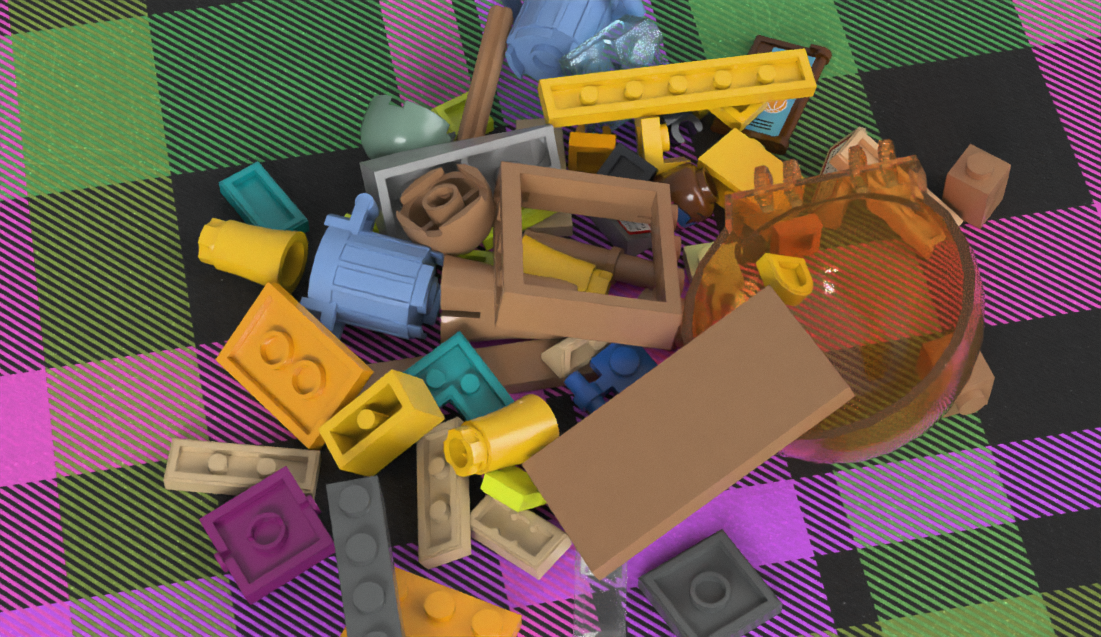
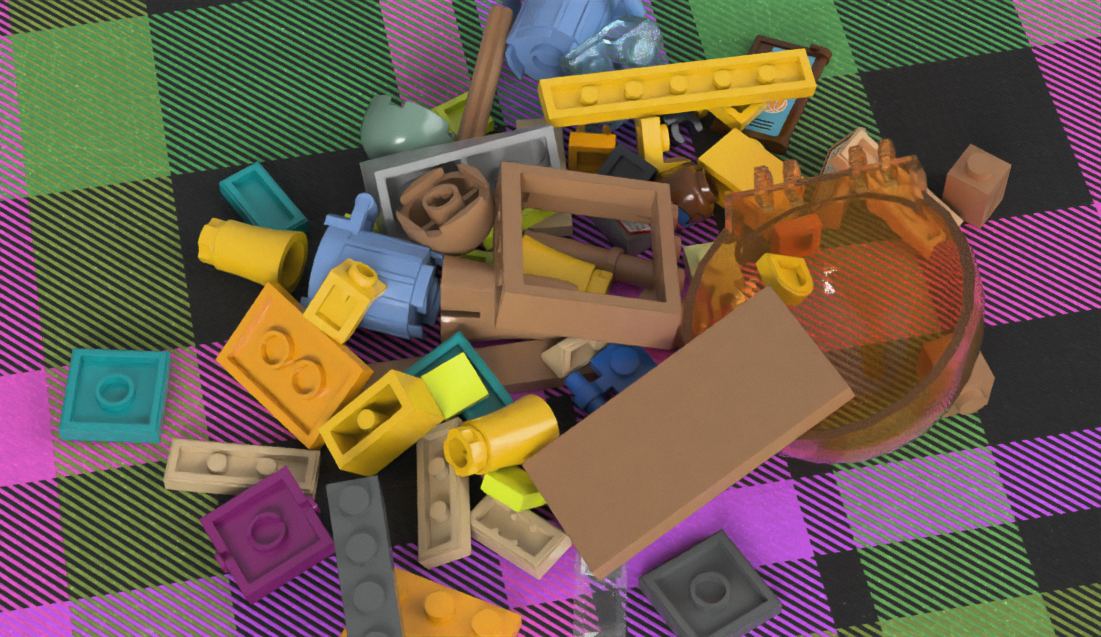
none -> teal plate [59,348,172,443]
none -> yellow bracket [302,258,387,345]
none -> neon yellow tile [421,352,489,422]

